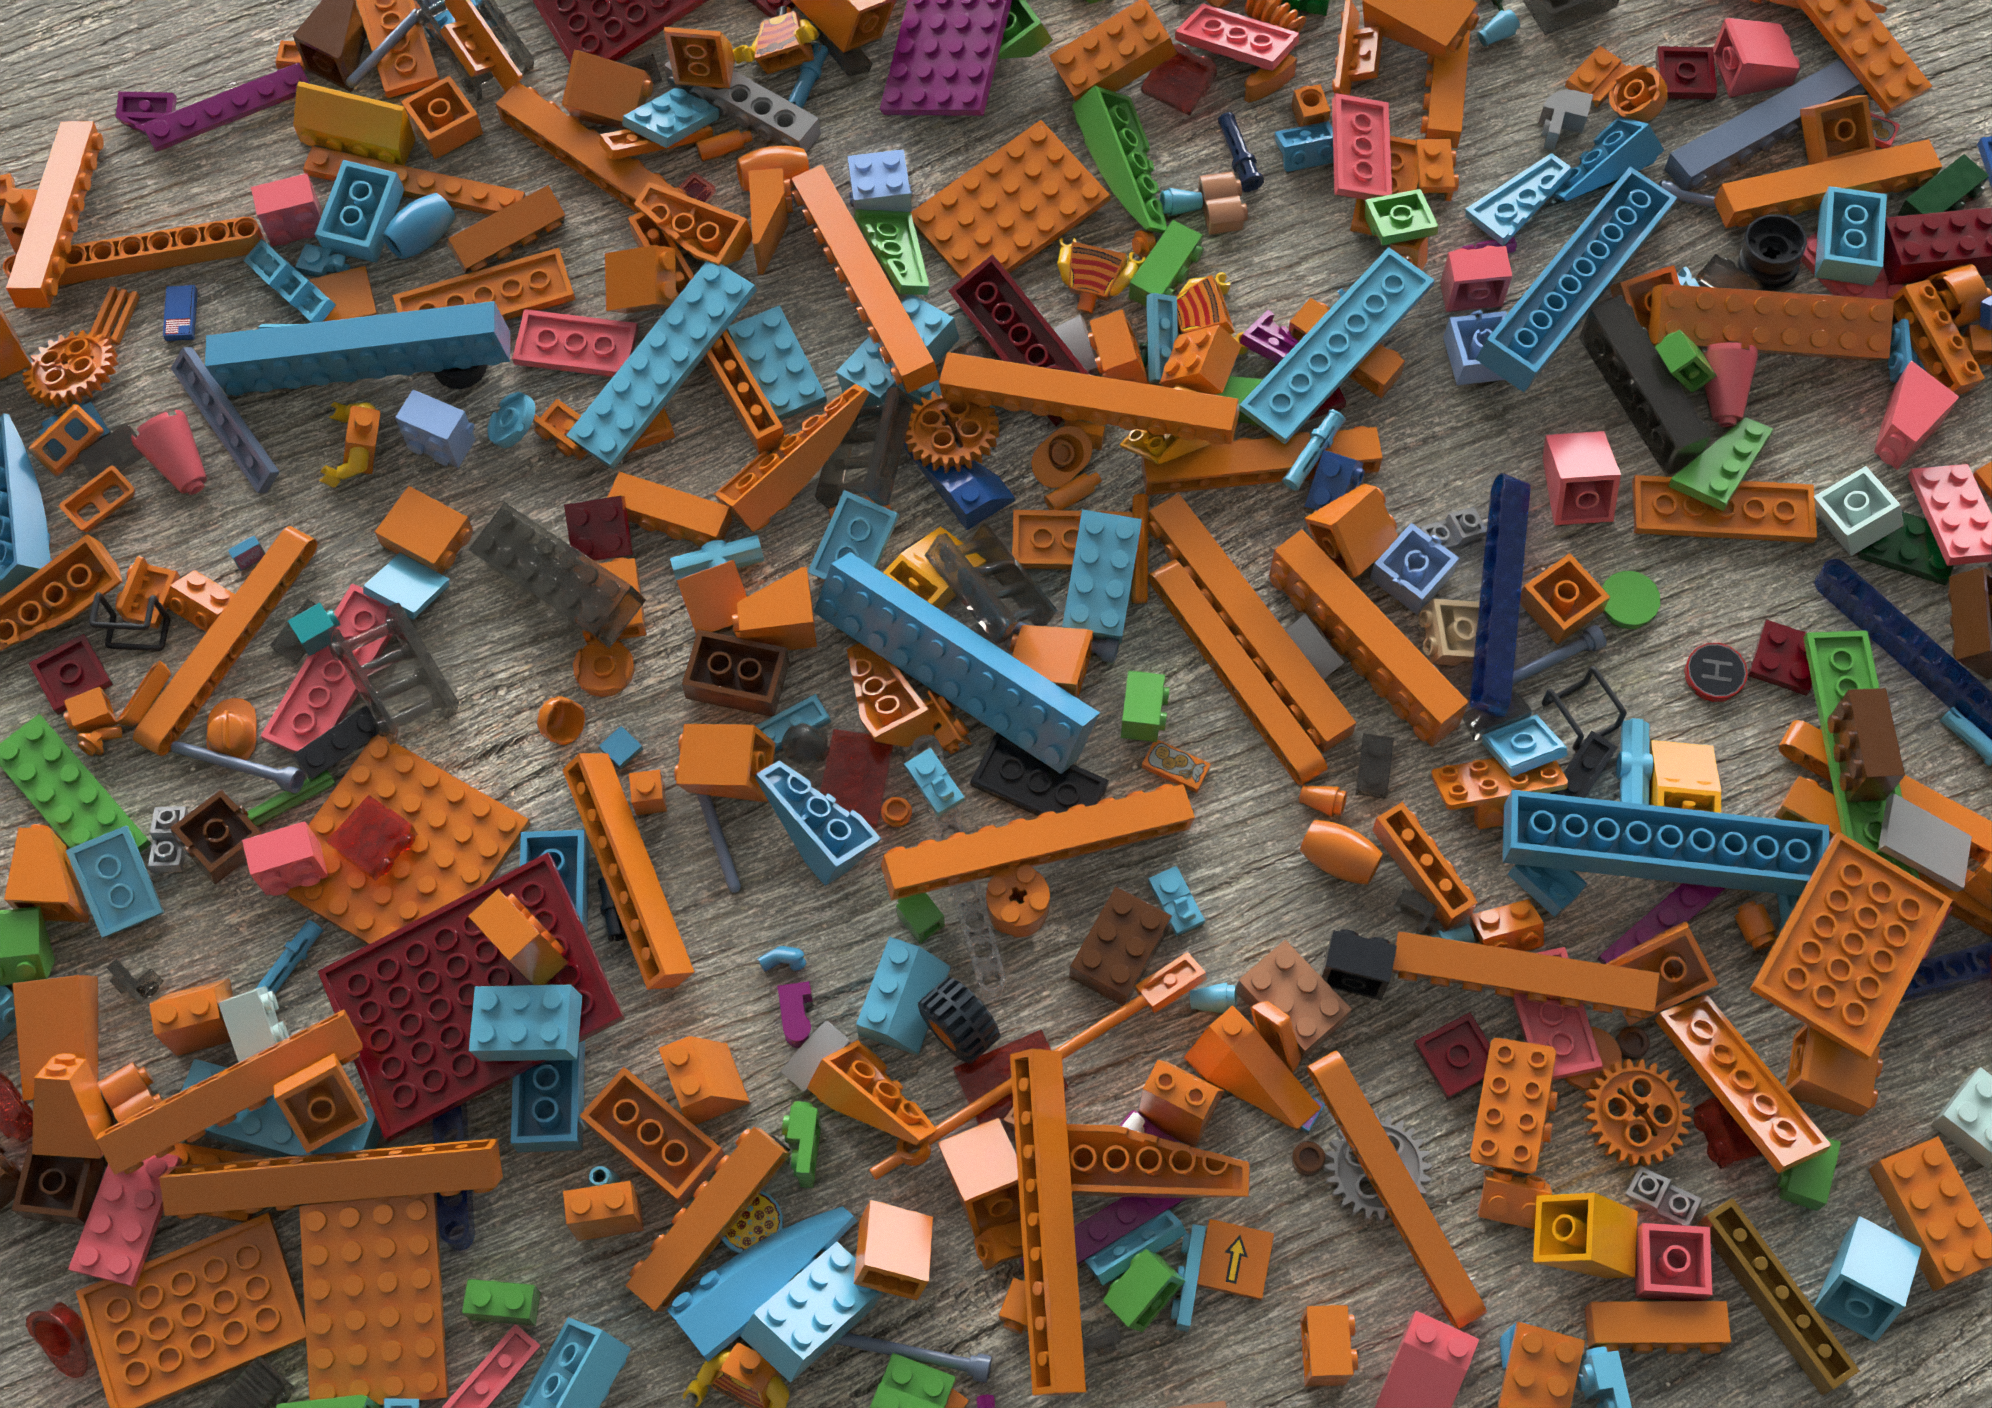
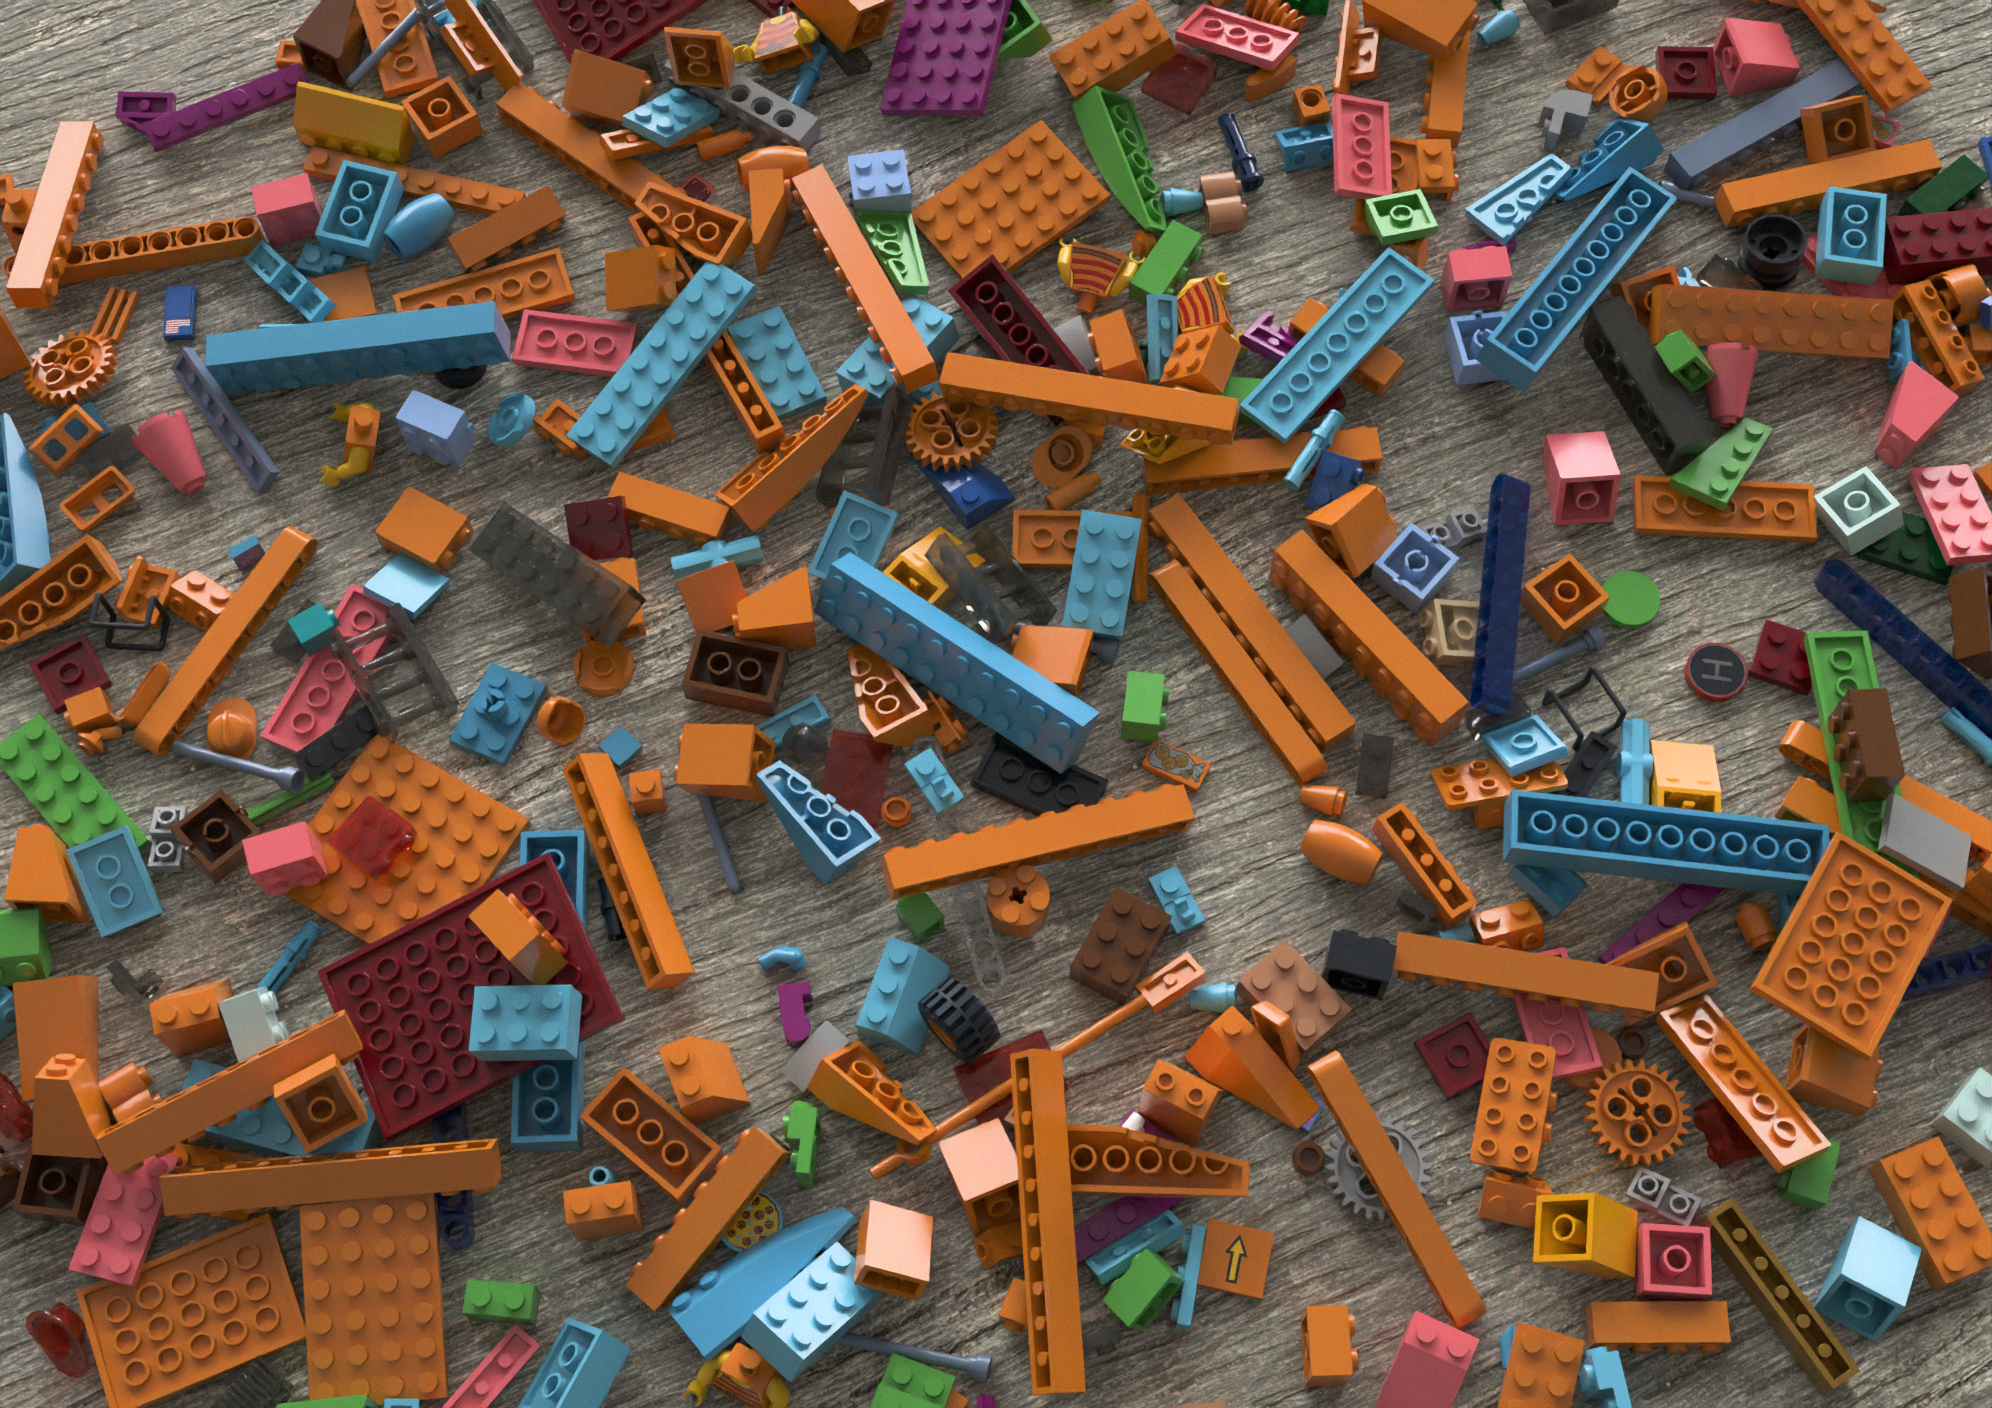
none -> dark azure plate [449,663,548,767]

